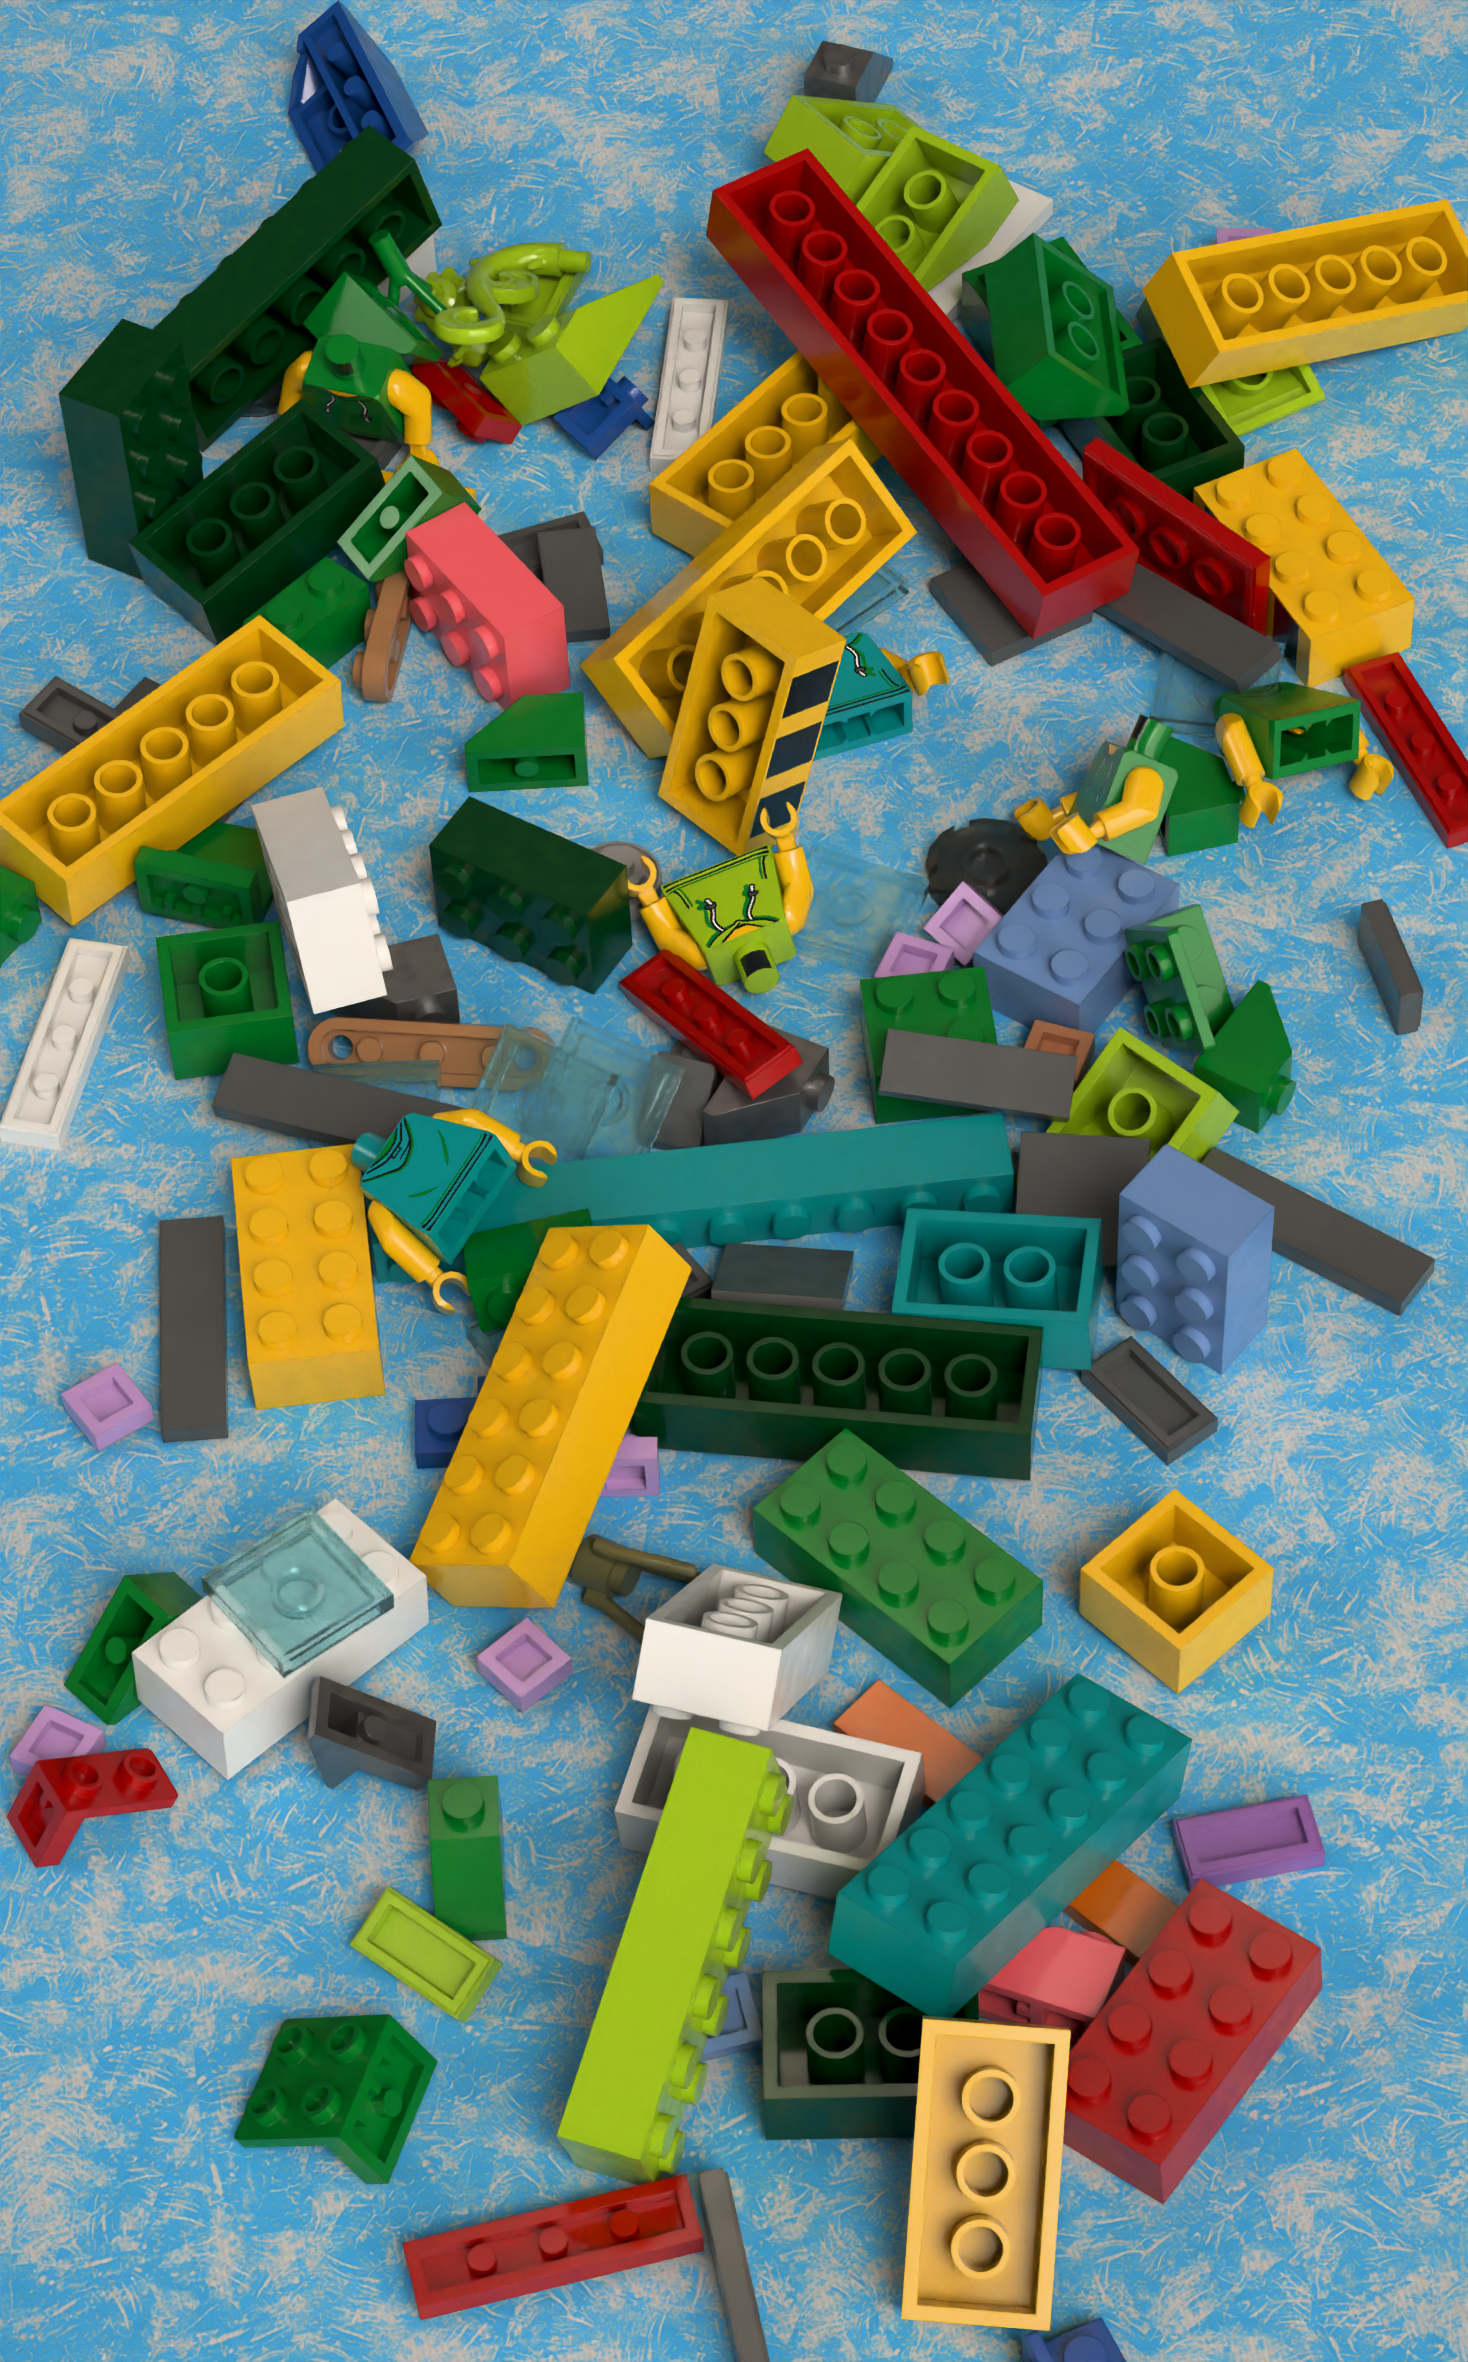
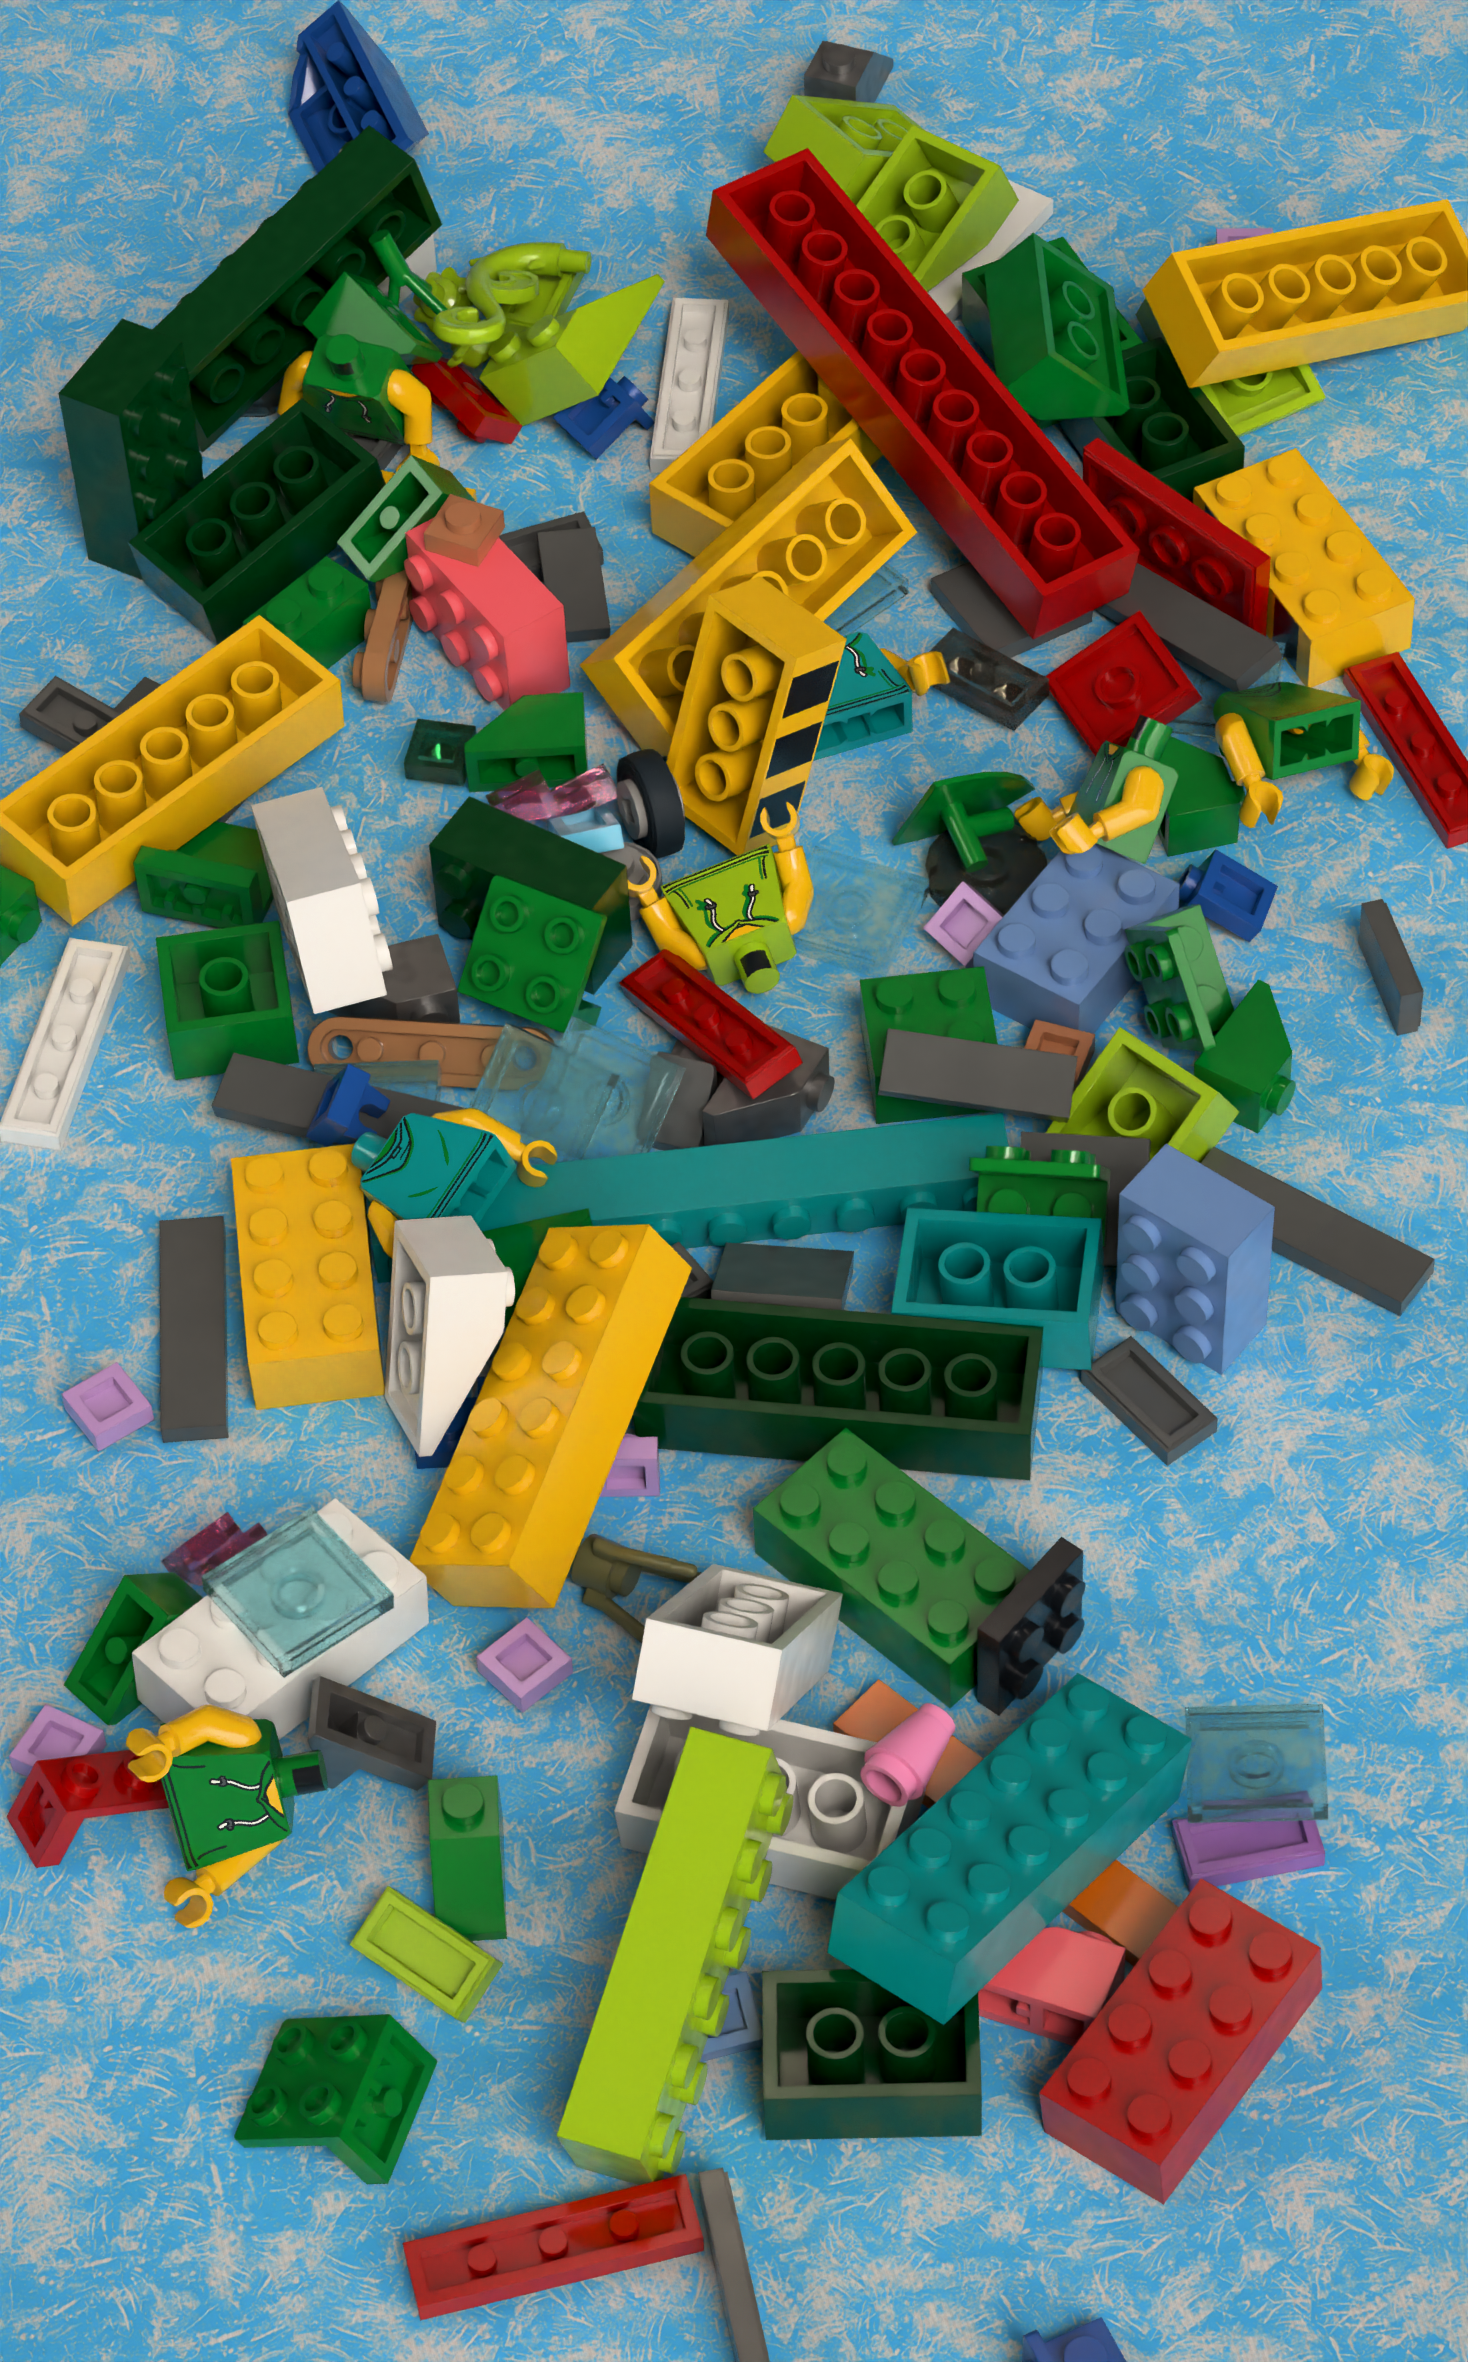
lavender plate [874,932,954,978] -> none
yellow brick [901,2015,1071,2331] -> none
yellow brick [1079,1488,1274,1694] -> none
none -> torso [126,1704,328,1928]
none -> clear pink slope [161,1512,275,1587]
none -> blue tile [305,1064,391,1147]
none -> white slope [384,1215,515,1457]
none -> clear green plate [404,719,476,786]
none -> nougat plate [423,494,505,567]
none -> green bracket [457,875,607,1034]
none -> clear pink slope [485,763,617,820]
none -> medium azure tile [545,803,624,853]
none -> black wheel [617,749,685,859]
none -> bright pink cone [860,1703,956,1807]
none -> green shield [892,772,1035,873]
none -> clear smoke plate [929,628,1049,731]
none -> green bracket [969,1146,1111,1247]
none -> black plate [977,1537,1086,1716]
none -> red tile [1042,610,1202,757]
none -> blue bracket [1177,849,1278,942]
none -> clear light blue tile [1185,1704,1328,1823]

